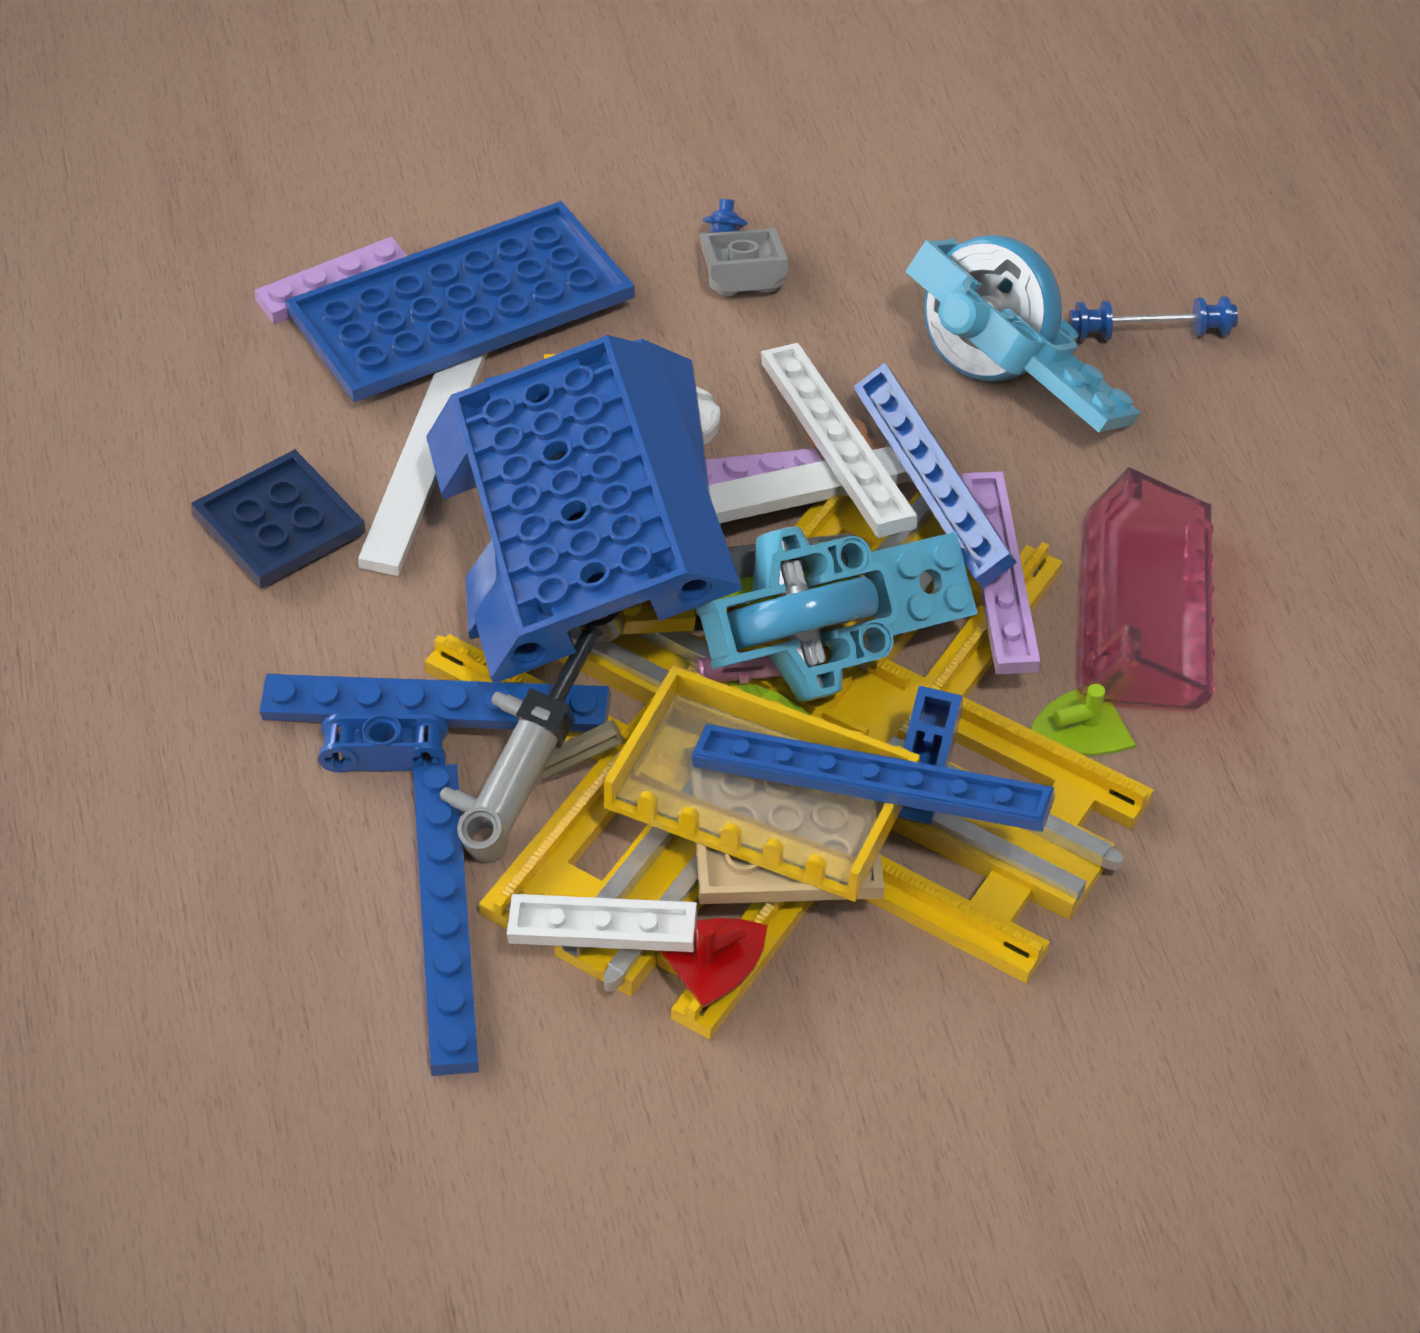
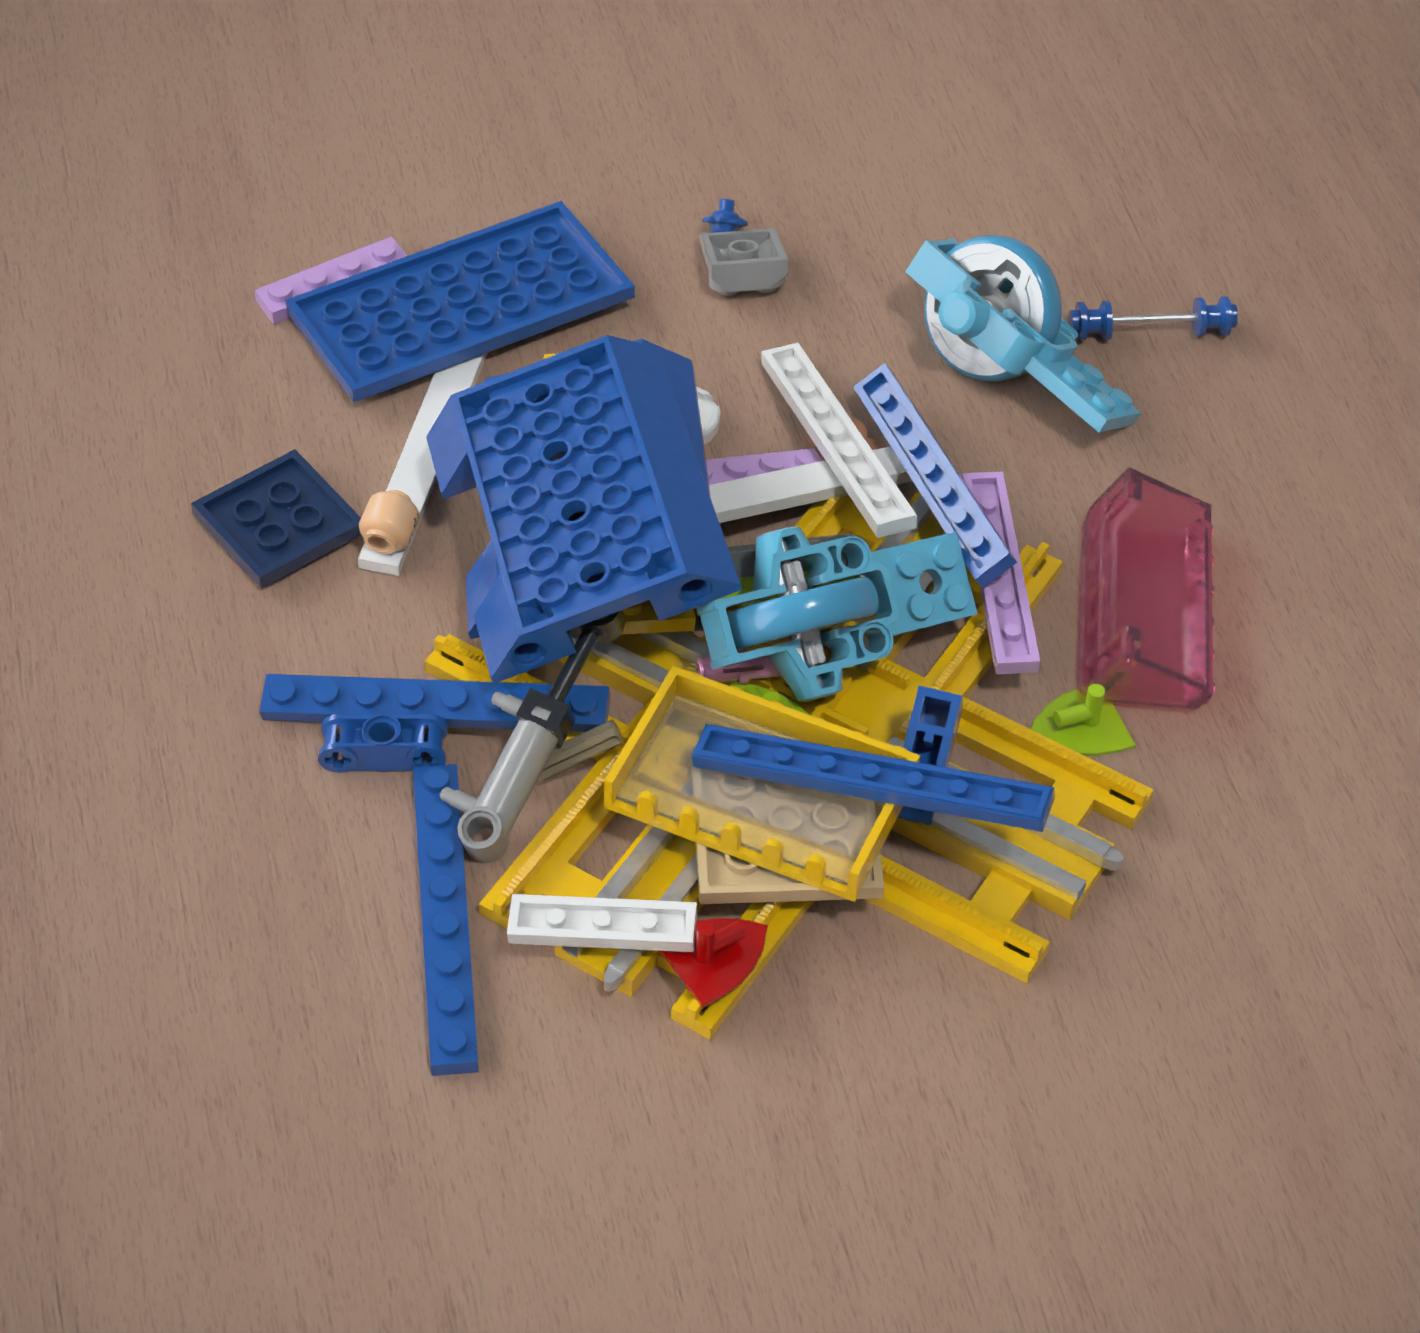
none -> light nougat head [359,490,420,554]

